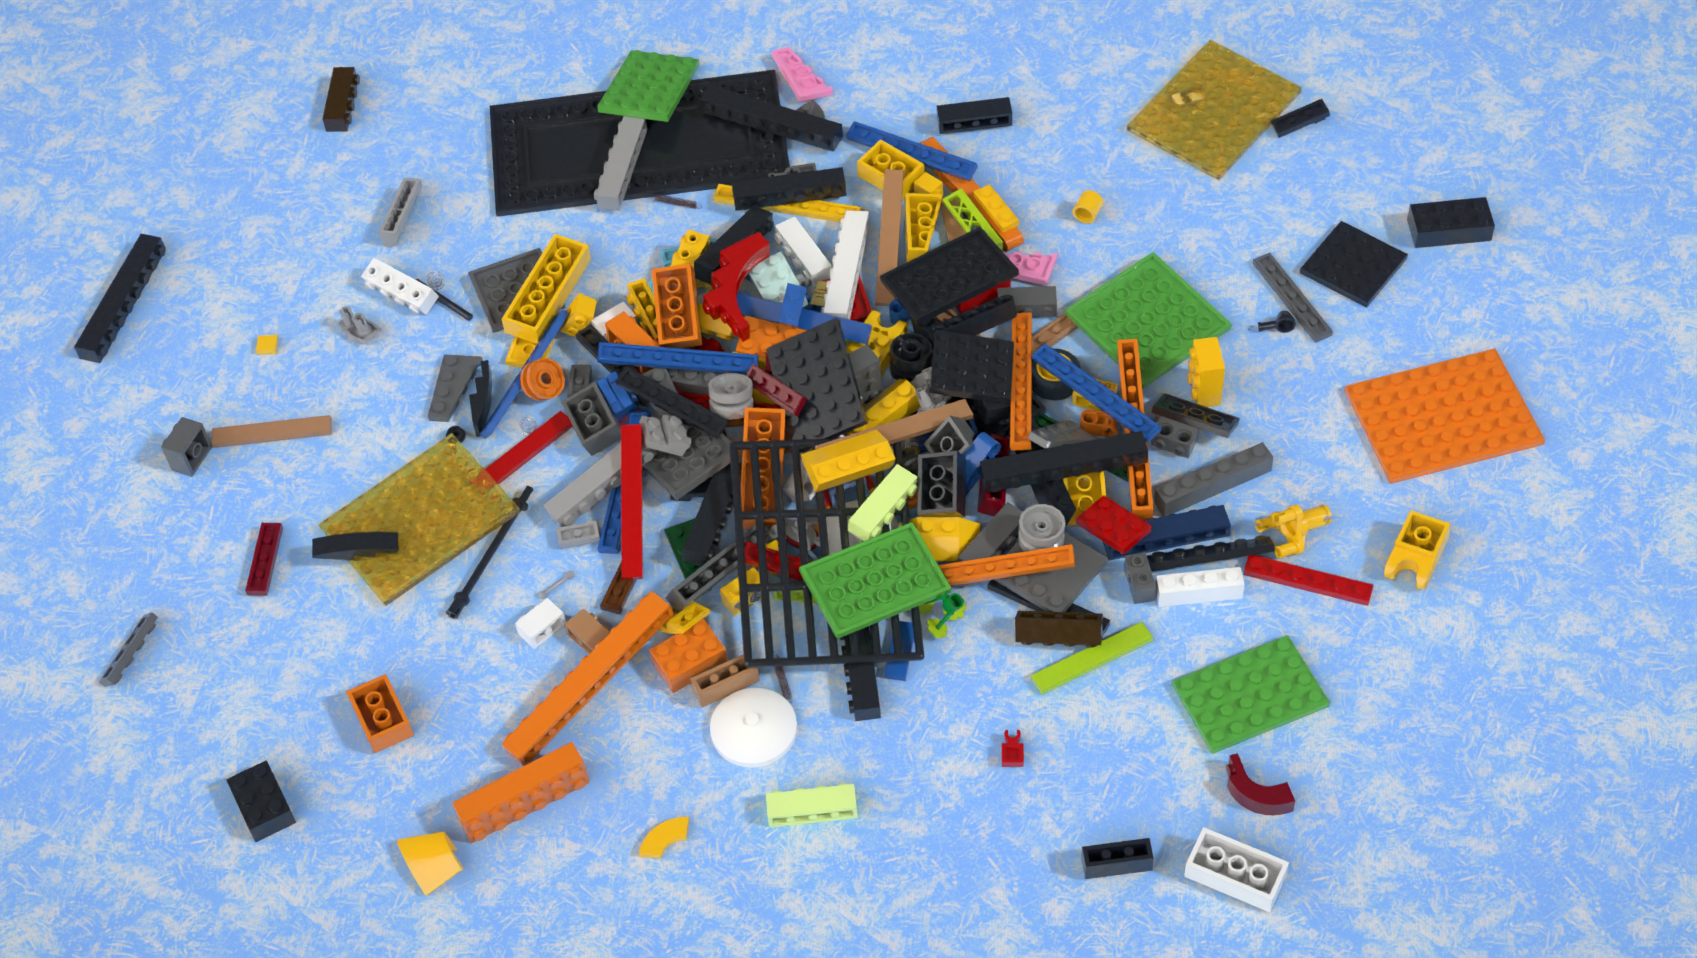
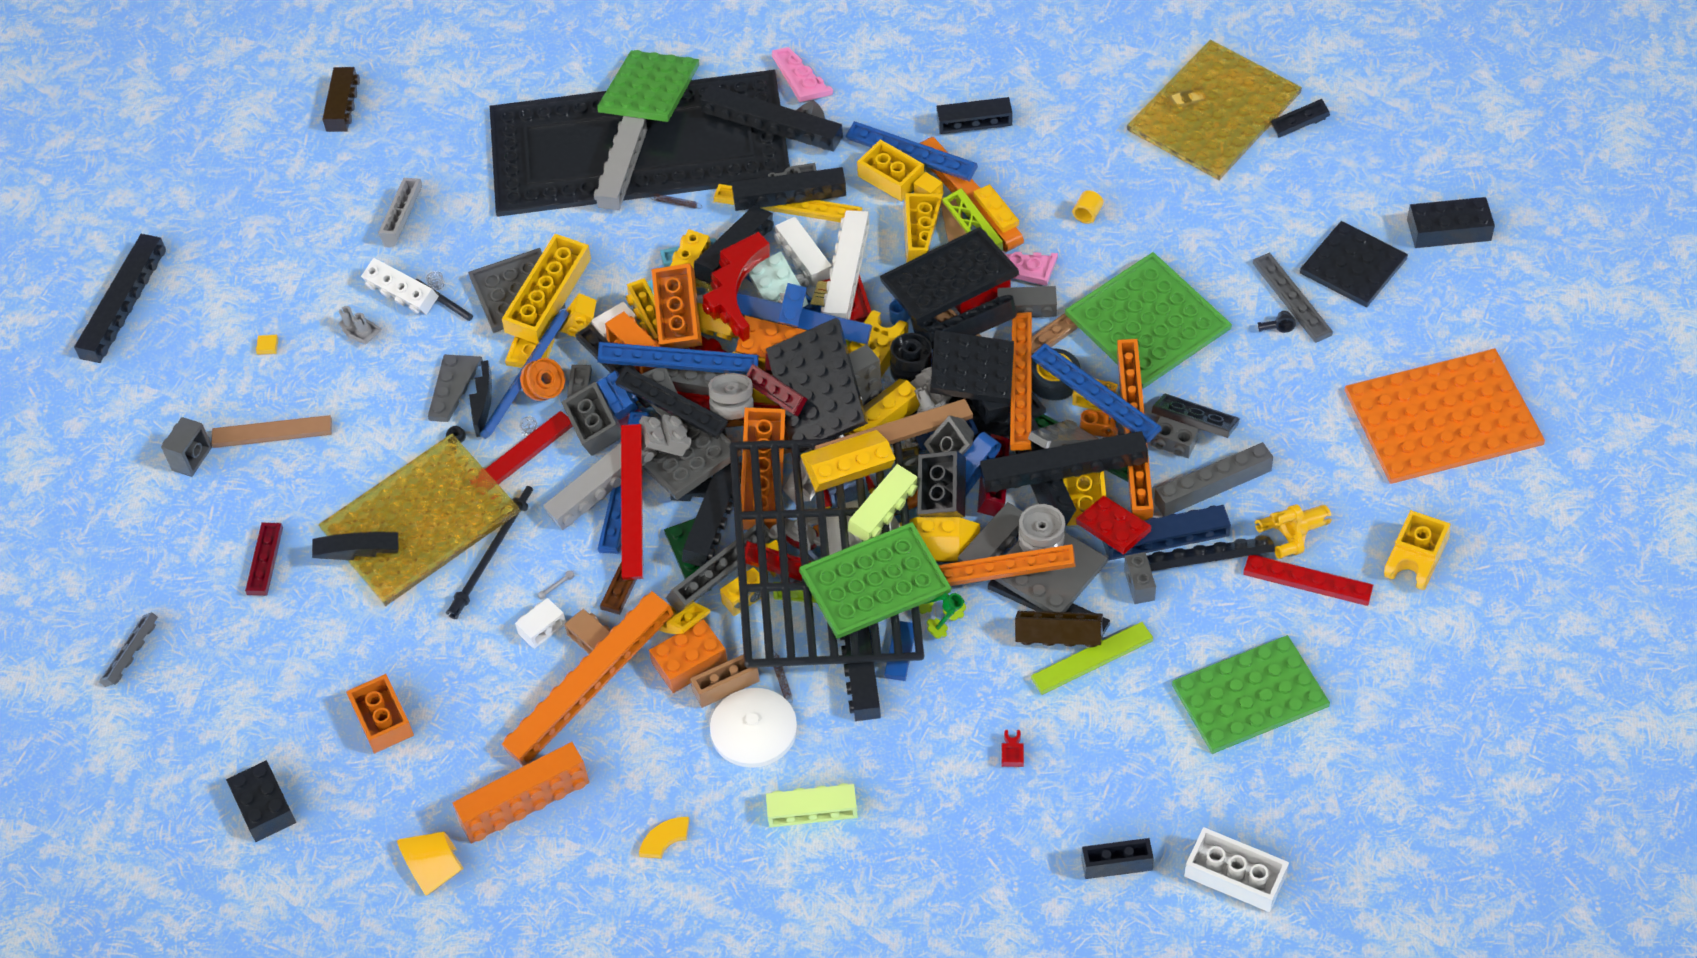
light grey plate [556,520,600,549] -> none
medium nougat tile [875,169,904,306] -> none
white brick [1156,567,1245,607] -> none
yellow brick [1187,337,1225,407] -> none
dark red arch [1226,753,1295,816] -> none

